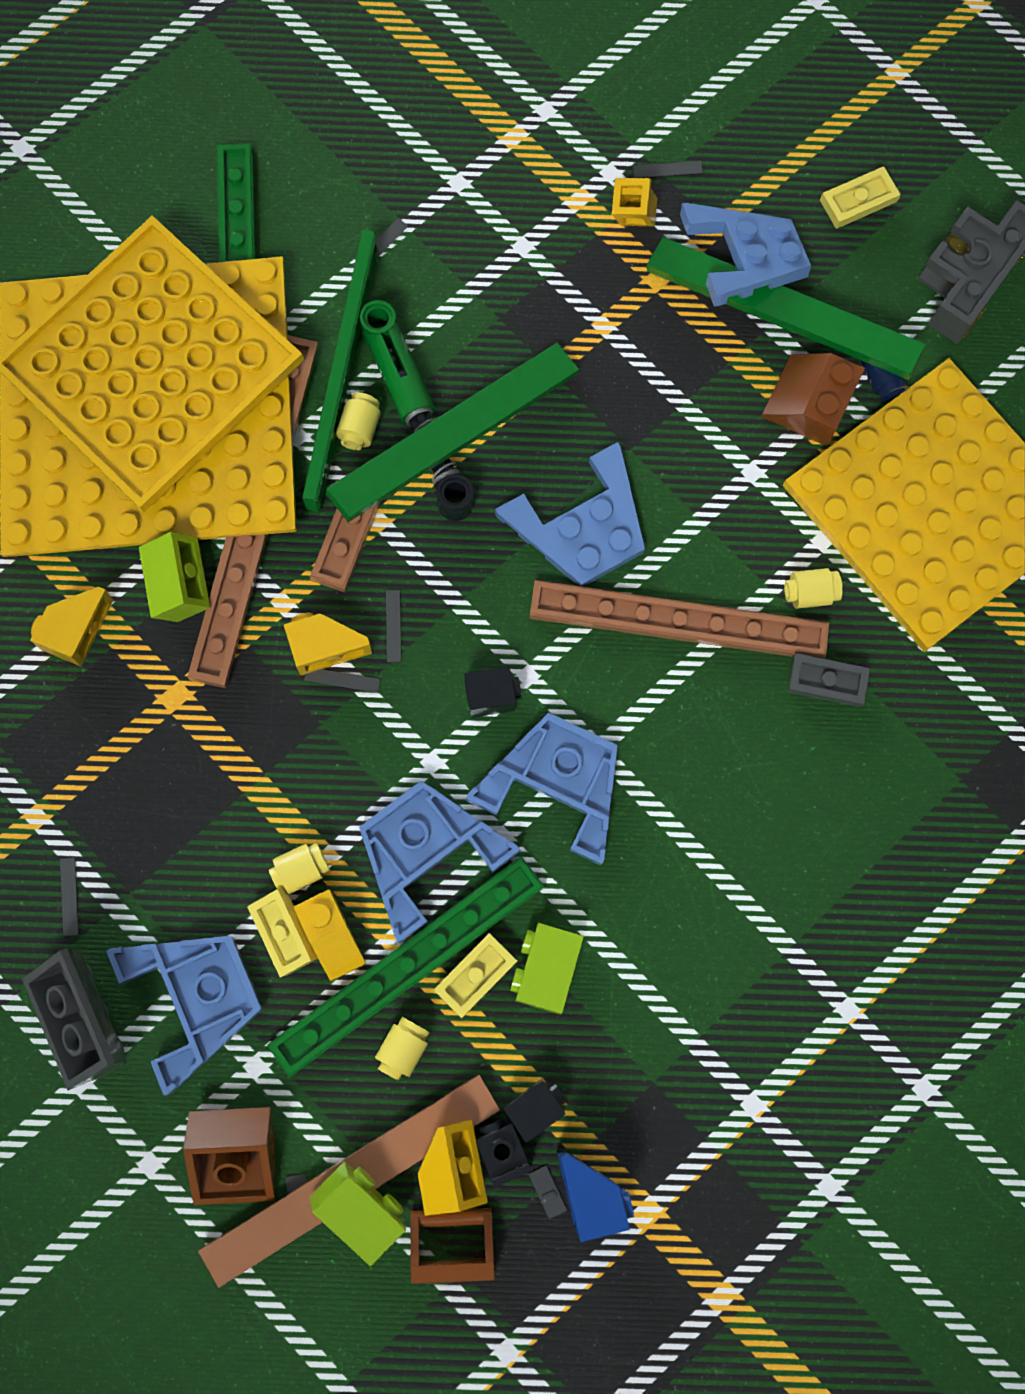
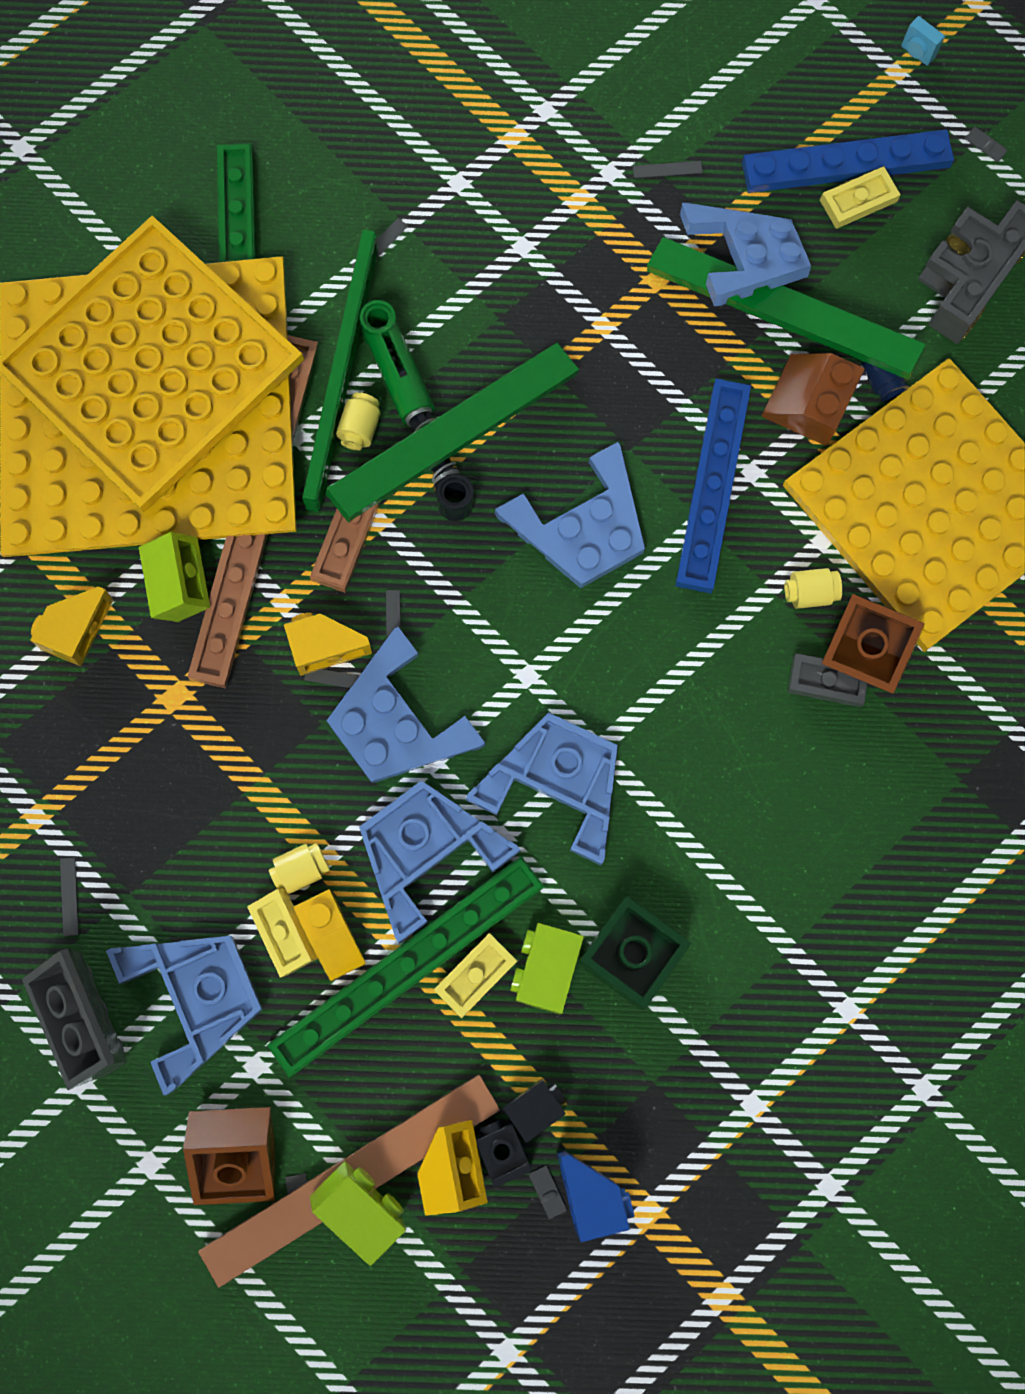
light yellow brick [375,1017,430,1081] -> none
dark orange tile [411,1207,494,1284] -> none
black brick [464,666,522,718] -> none
nougat tile [529,580,829,659] -> none
yellow brick [612,178,658,226] -> none
none -> medium blue wing [326,627,485,783]
none -> dark green brick [577,896,691,1010]
none -> blue plate [675,379,751,594]
none -> blue plate [742,129,954,193]
none -> dark orange slope [822,594,925,694]
none -> medium azure plate [901,16,945,66]
none -> dark grey piece [965,127,1008,163]

